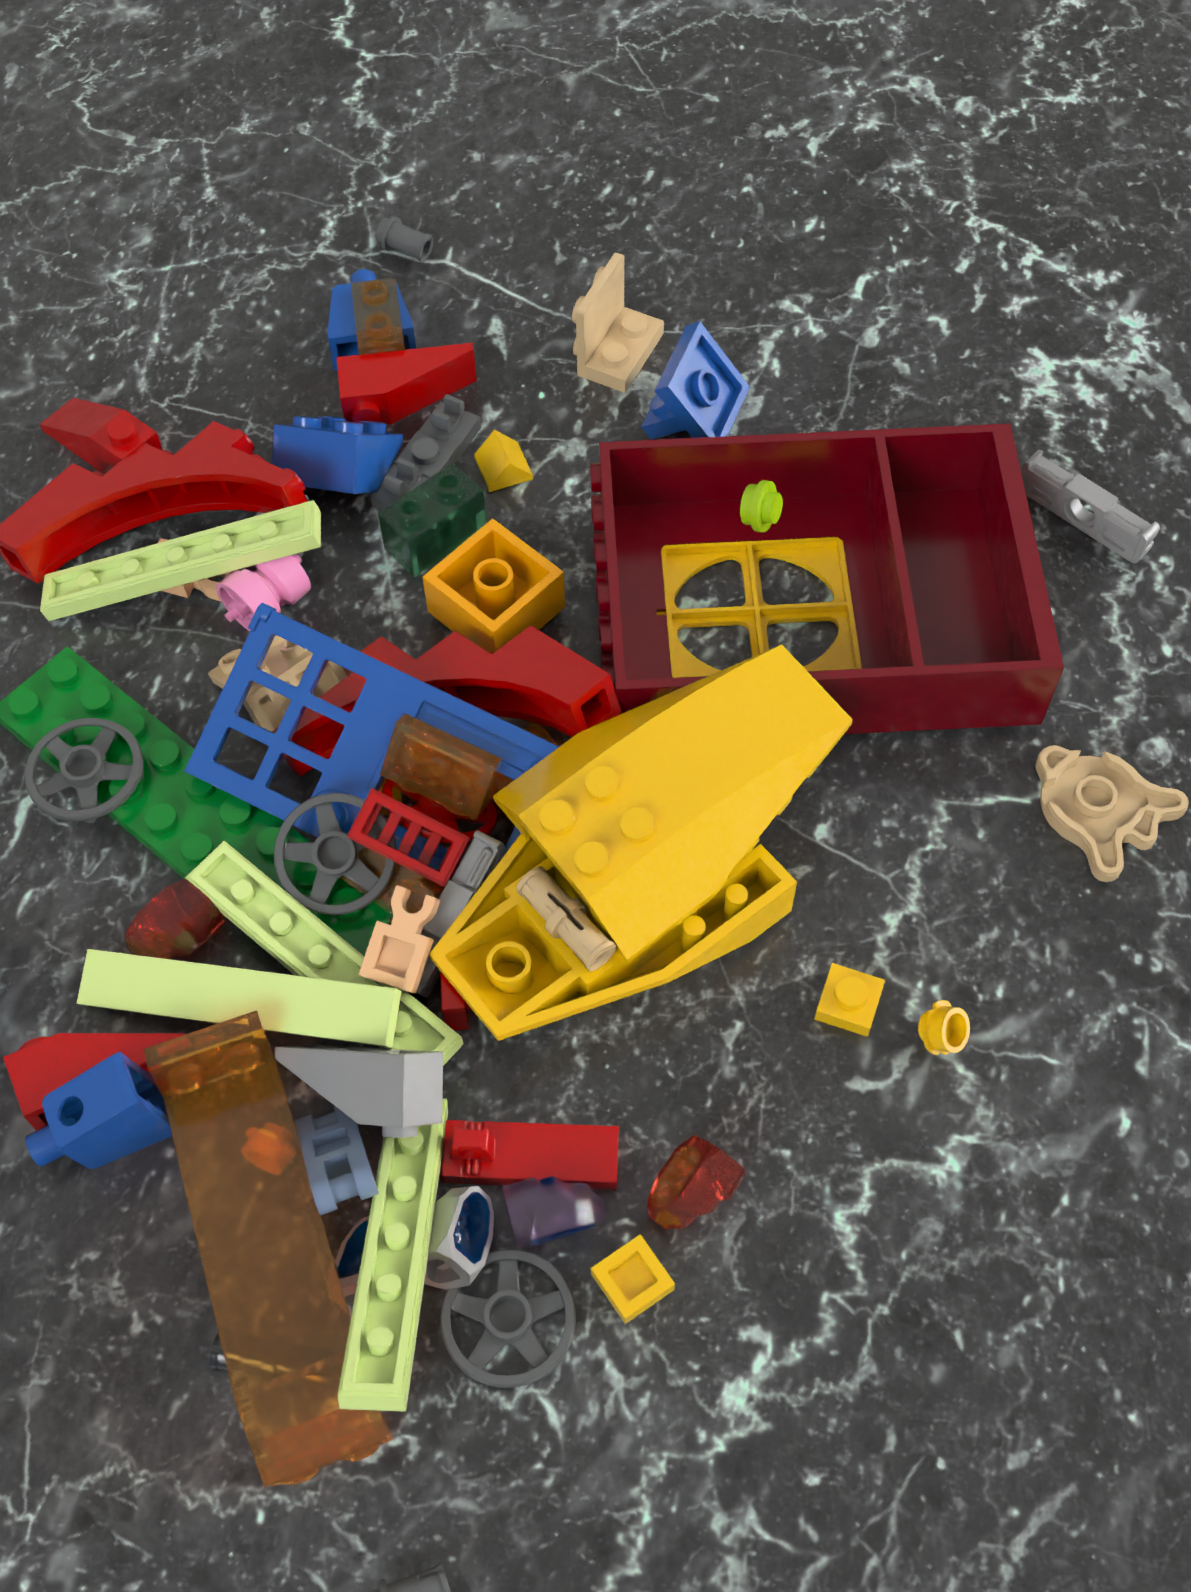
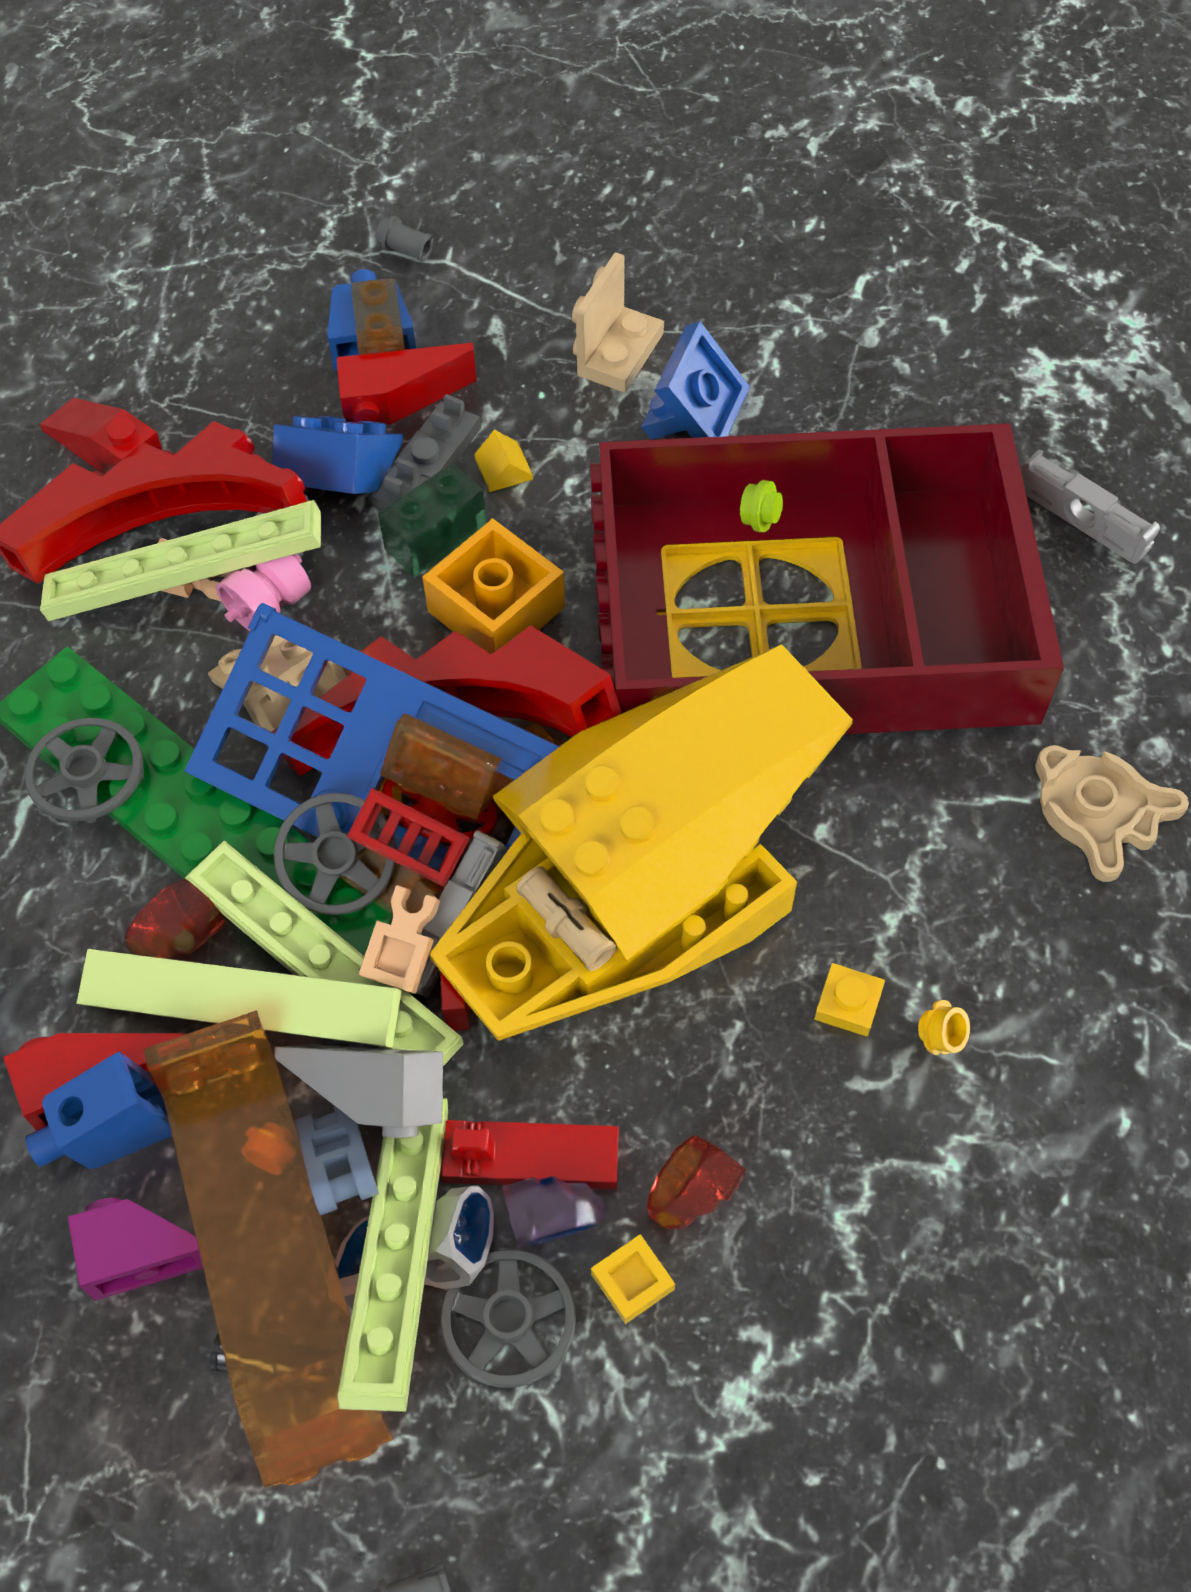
none -> magenta slope [68,1198,212,1301]

